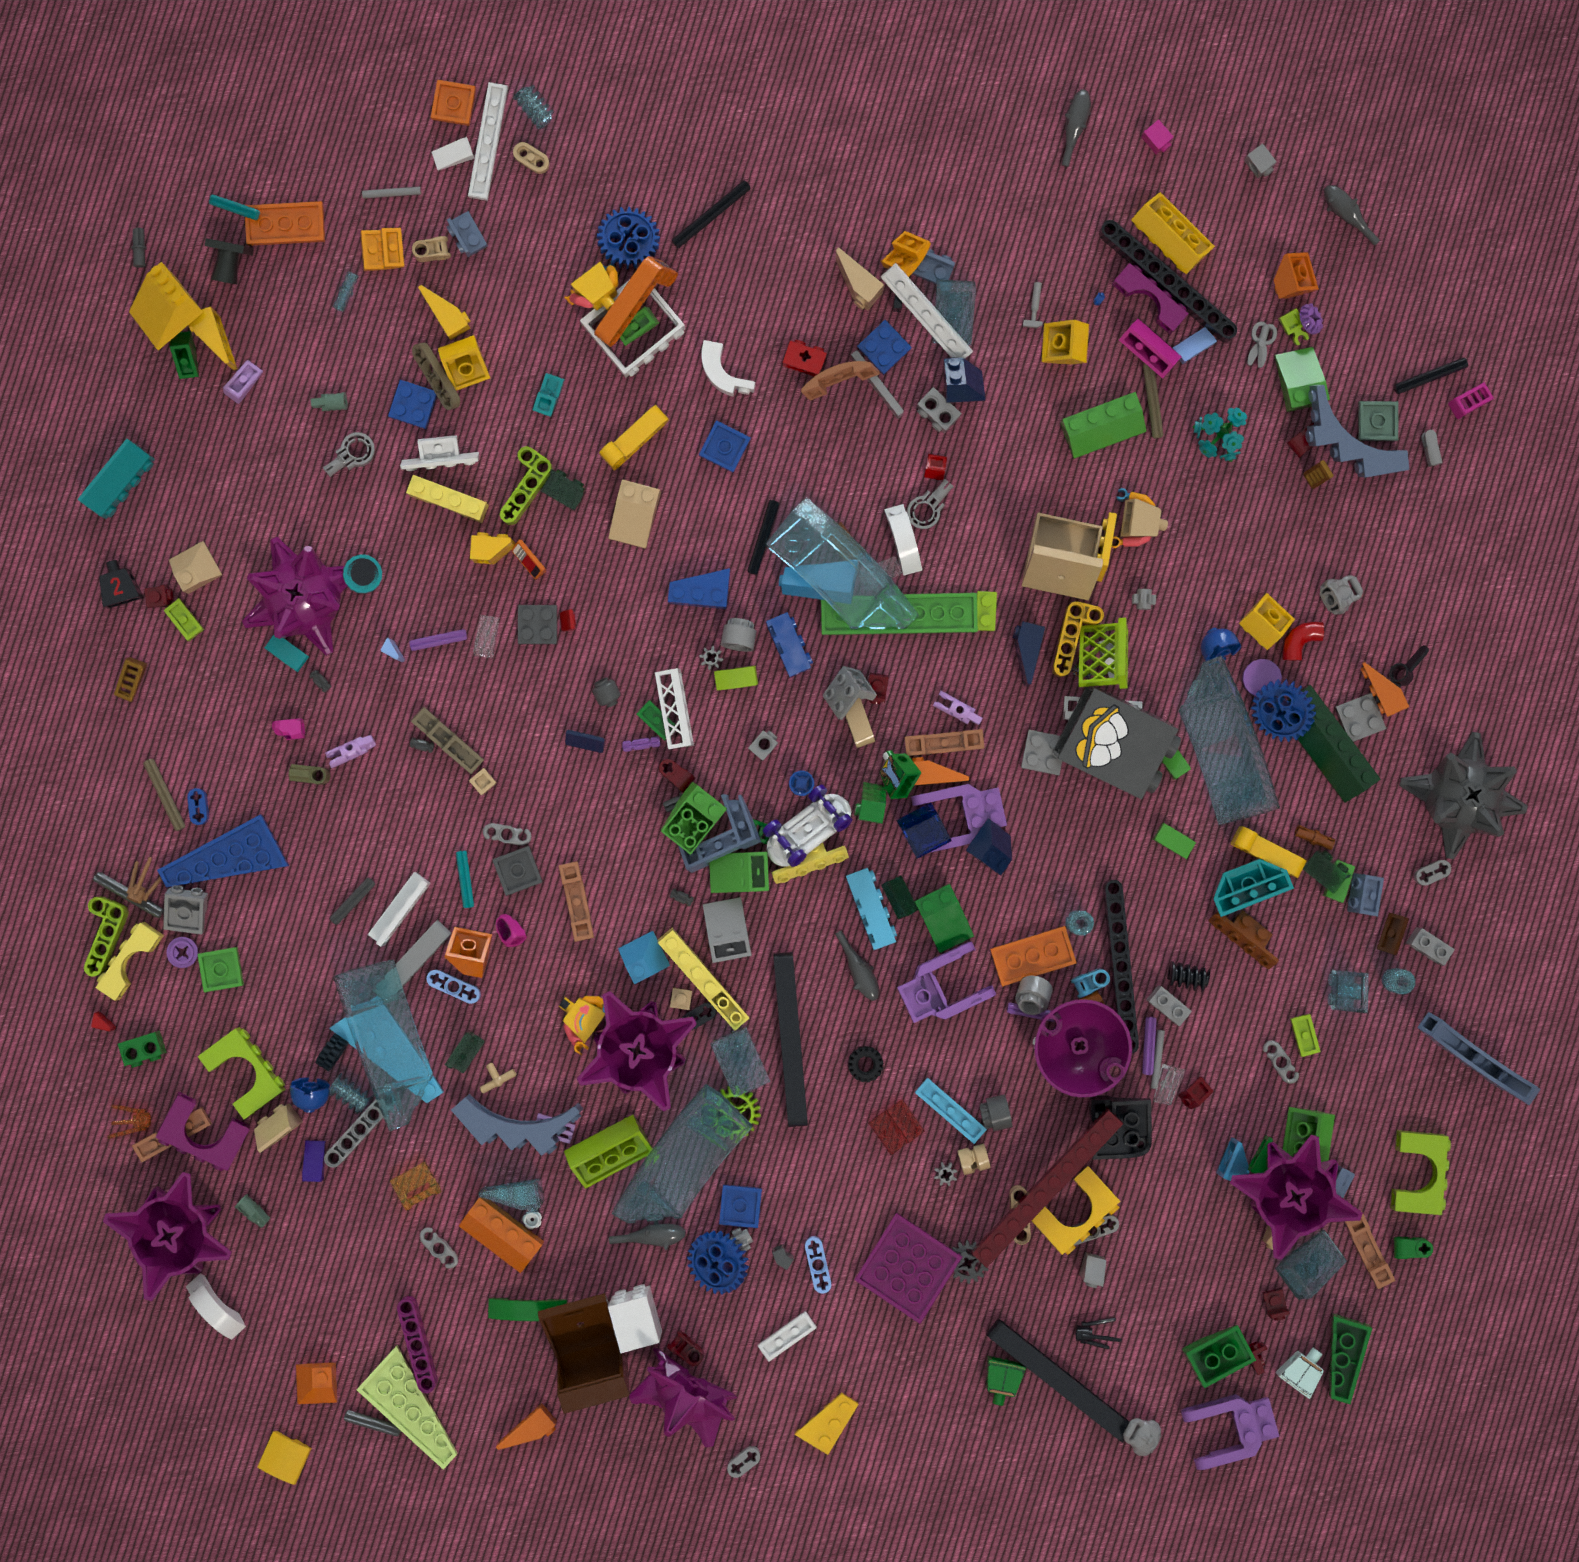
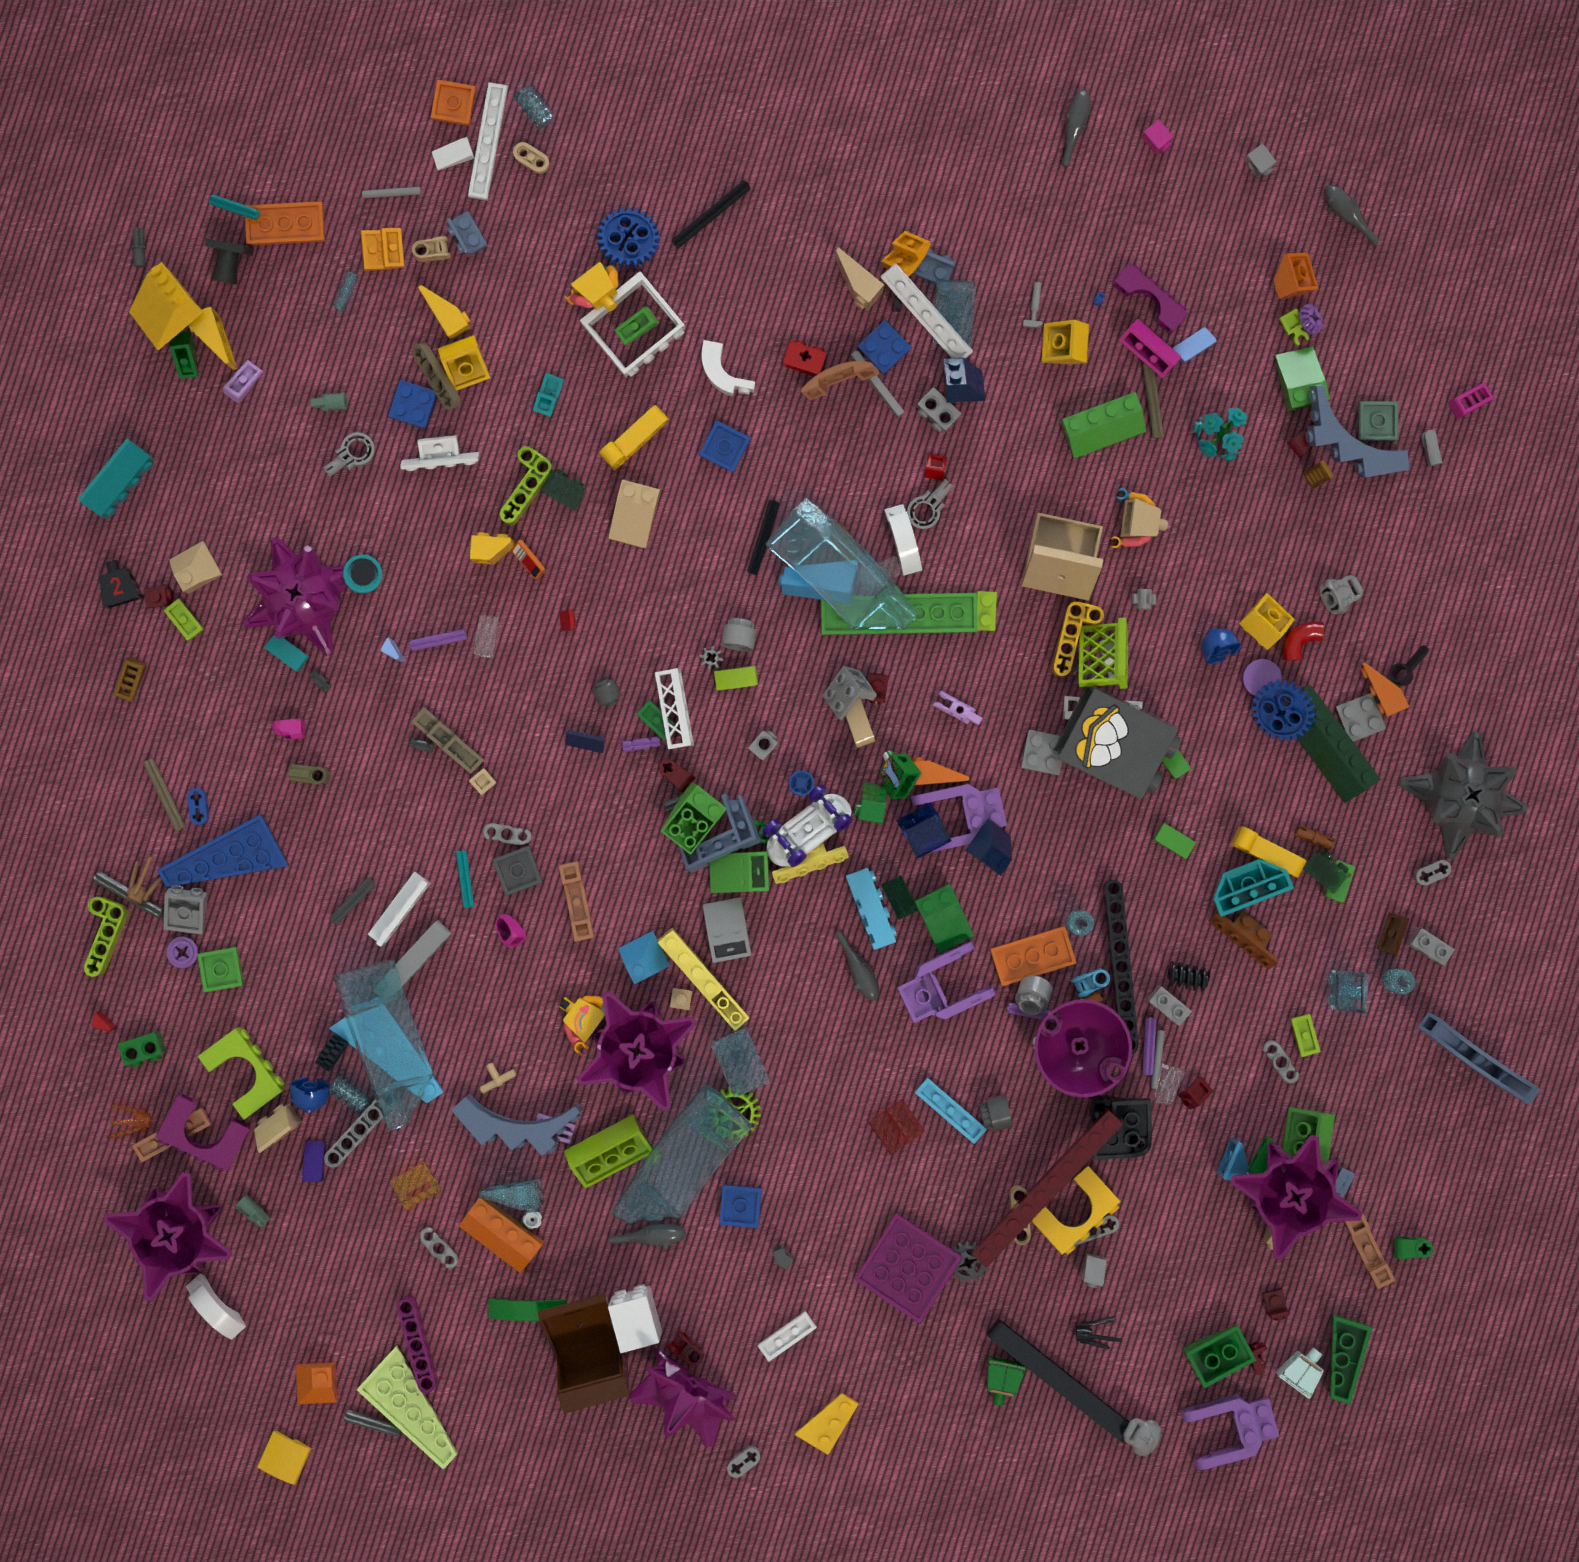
light yellow arch [95,922,164,1001] -> none
lavender hinge [325,735,376,768] -> none
light yellow arch [406,475,489,523] -> none
light blue beam [427,969,481,1004] -> none
orange slope [445,927,492,978] -> none
clear green bracket [445,1030,485,1073] -> none
orange slope [496,1403,557,1450] -> none
dark grey plate [518,605,558,644] -> none
orange beam [594,256,678,347] -> none
blue wedge [668,568,731,609] -> none
dark grey piece [670,888,694,906] -> none
black beam [683,1002,716,1030] -> none
blue gear [687,1230,749,1295] -> none
light grey gear [729,1227,753,1251] -> none
blue wedge [766,612,813,678] -> none
black beam [773,952,808,1127] -> none
light blue beam [805,1236,831,1294] -> none
black tyre [848,1046,884,1083] -> none
nougat slope [905,729,985,756] -> none
light grey gear [934,1162,958,1186] -> none
tan wheel [957,1143,991,1175] -> none
dark blue slope [1012,621,1045,687] -> none
yellow wing [1096,512,1117,582] -> none
black beam [1099,220,1237,343] -> none
yellow slope [1131,192,1215,274] -> none
clear light blue slope [1178,656,1280,825] -> none
light grey piece [1247,321,1277,368] -> none
clear light blue slope [1275,1230,1347,1300] -> none
sand blue bracket [1347,873,1384,917] -> none
lime arch [1390,1130,1451,1215] -> none
black axle [1394,357,1469,394] -> none

